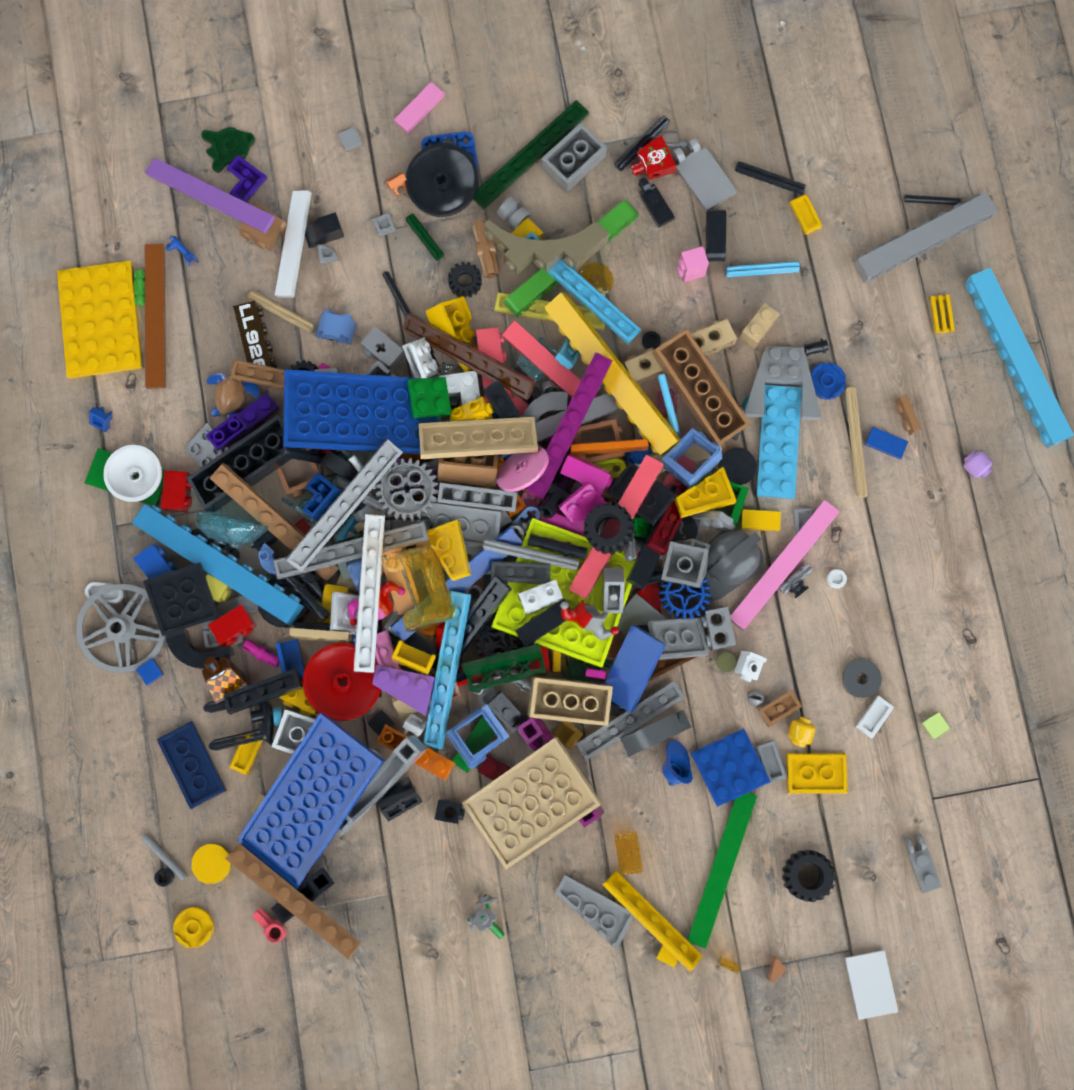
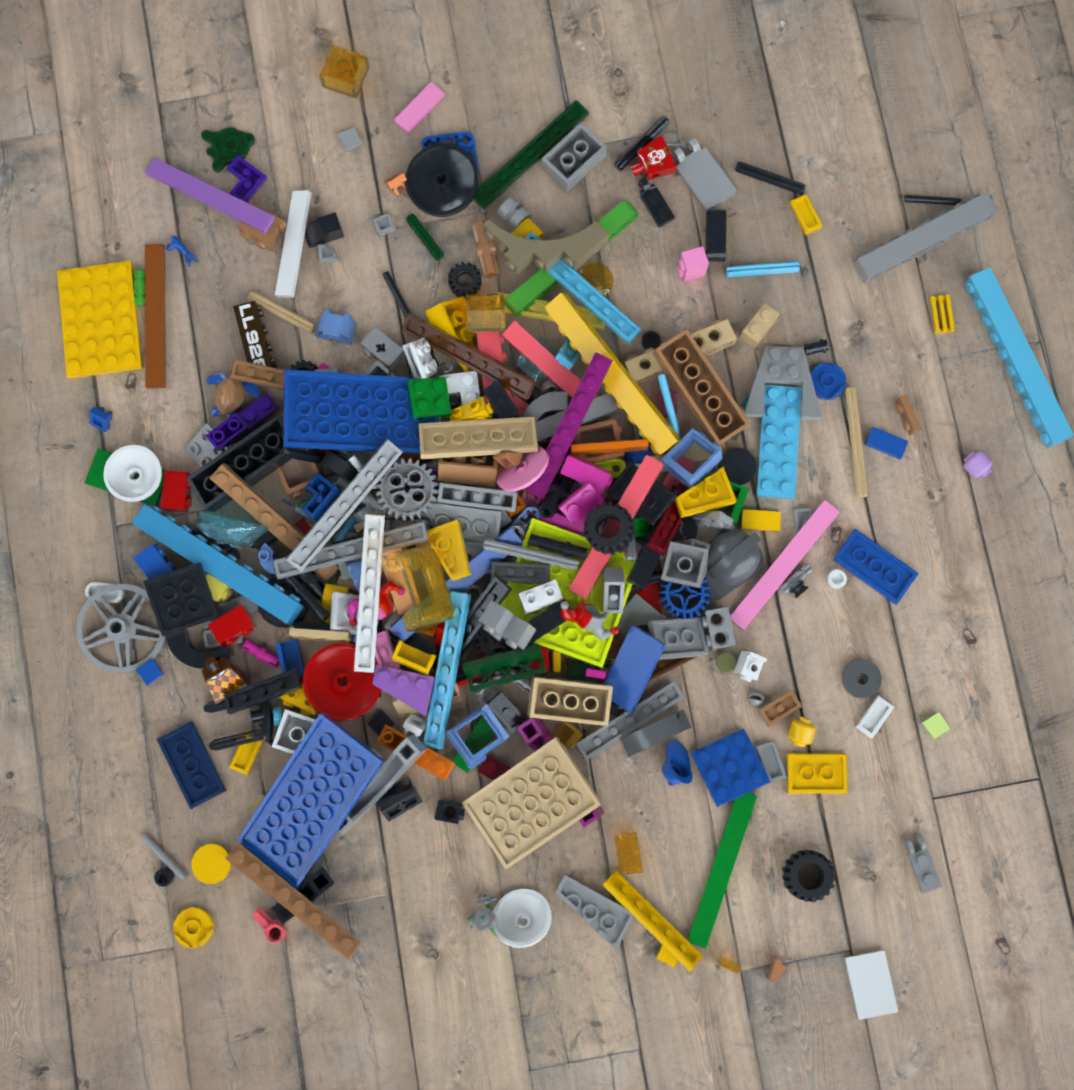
none -> clear yellow brick [319,45,369,99]
none -> clear yellow brick [466,294,505,333]
none -> light grey brick [478,600,536,650]
none -> white dish [492,889,552,948]
none -> nougat slope [493,452,523,469]
none -> blue tile [833,529,919,605]

